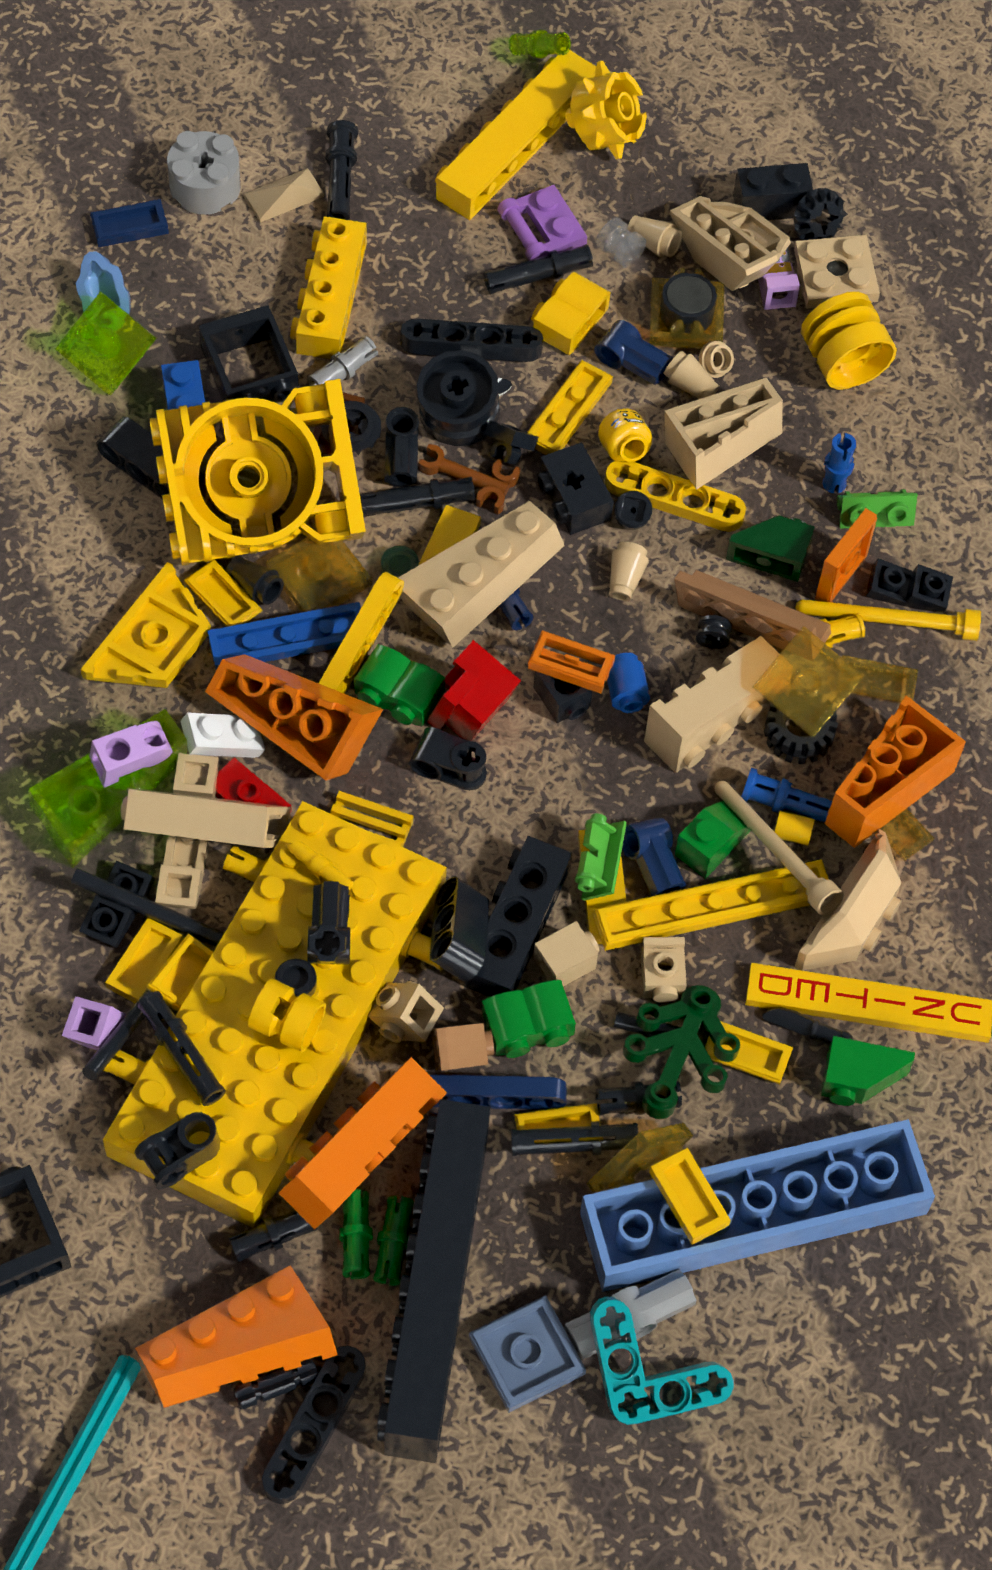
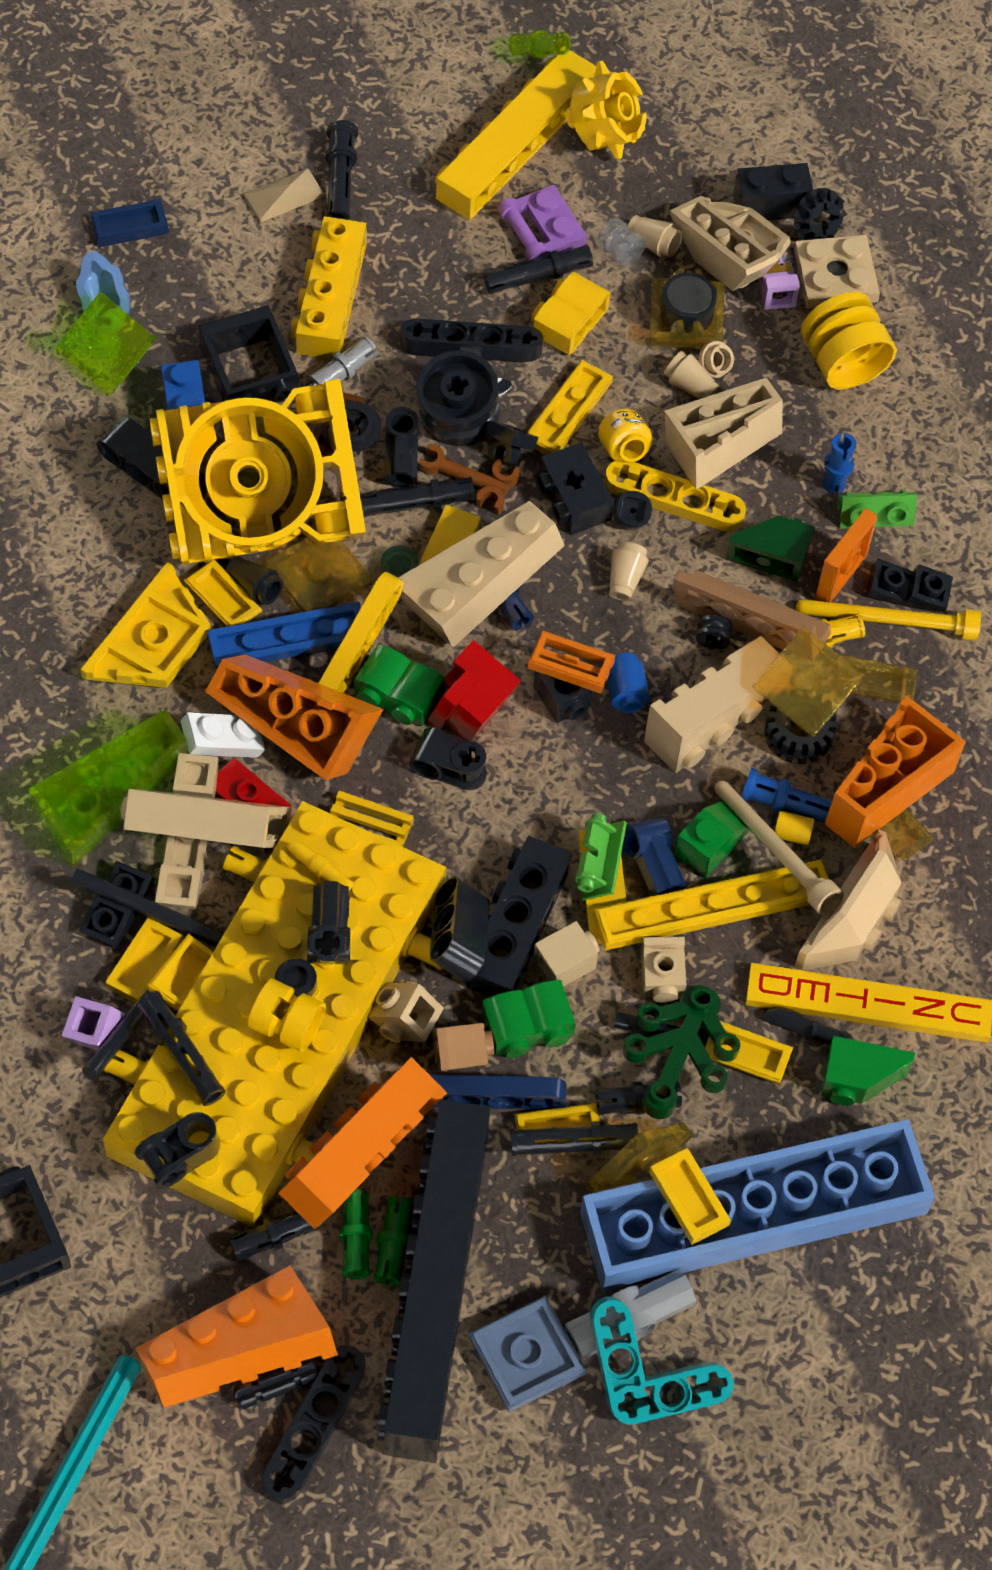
lavender leg [89,721,173,787] -> none
light grey brick [167,131,241,215] -> none
dark blue piece [594,320,673,385] -> none

